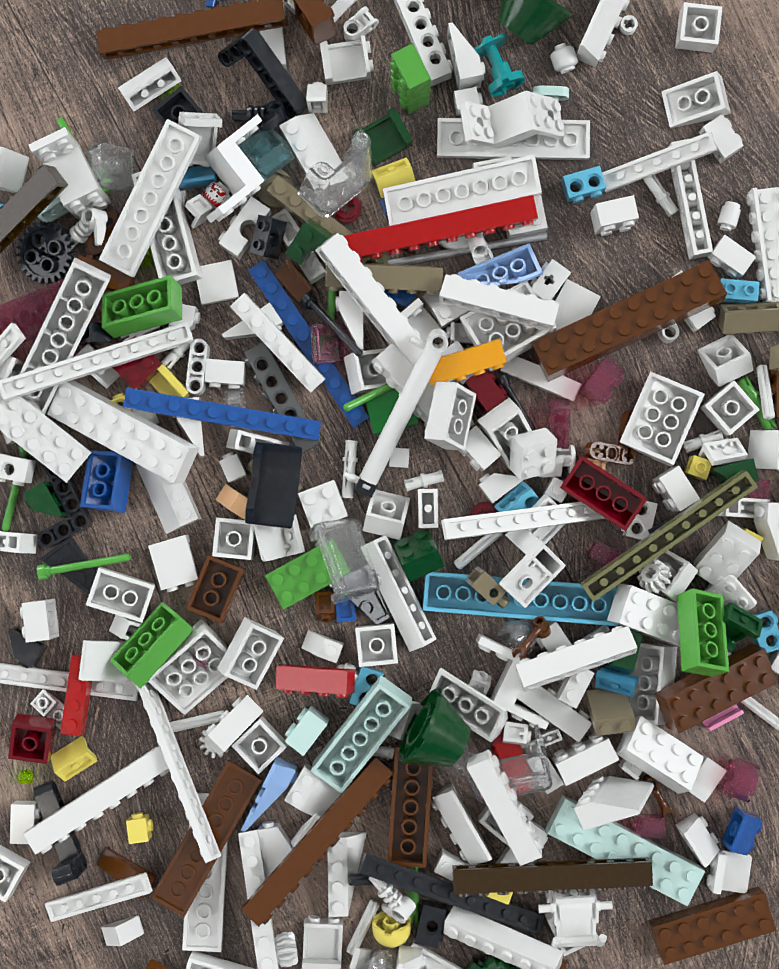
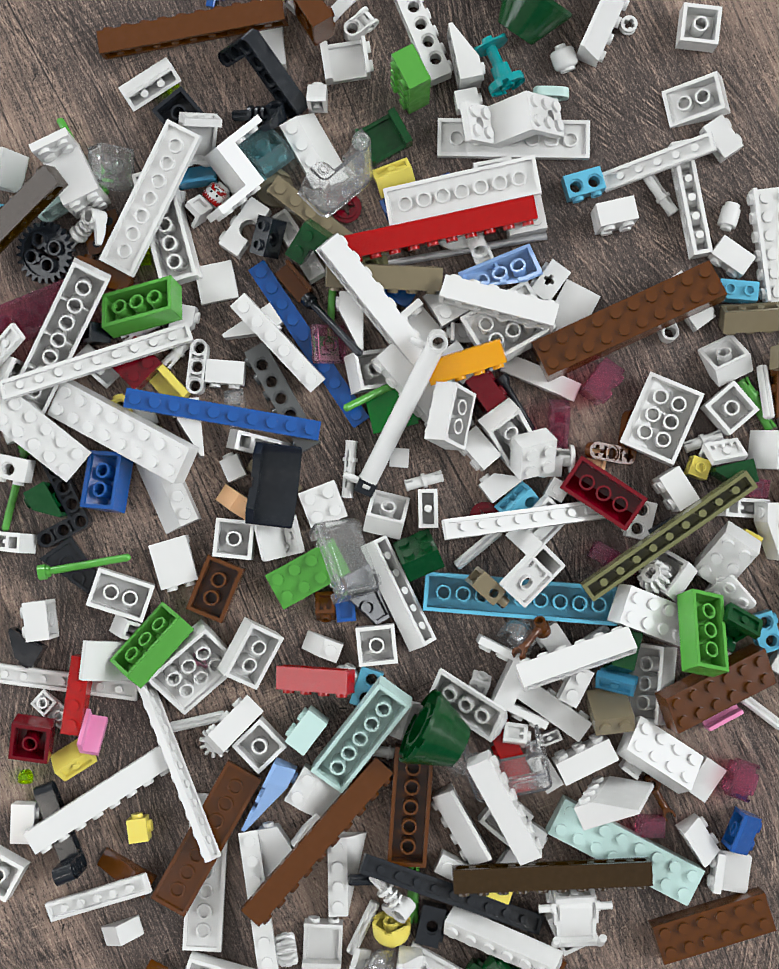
none -> bright pink panel [77,708,108,756]

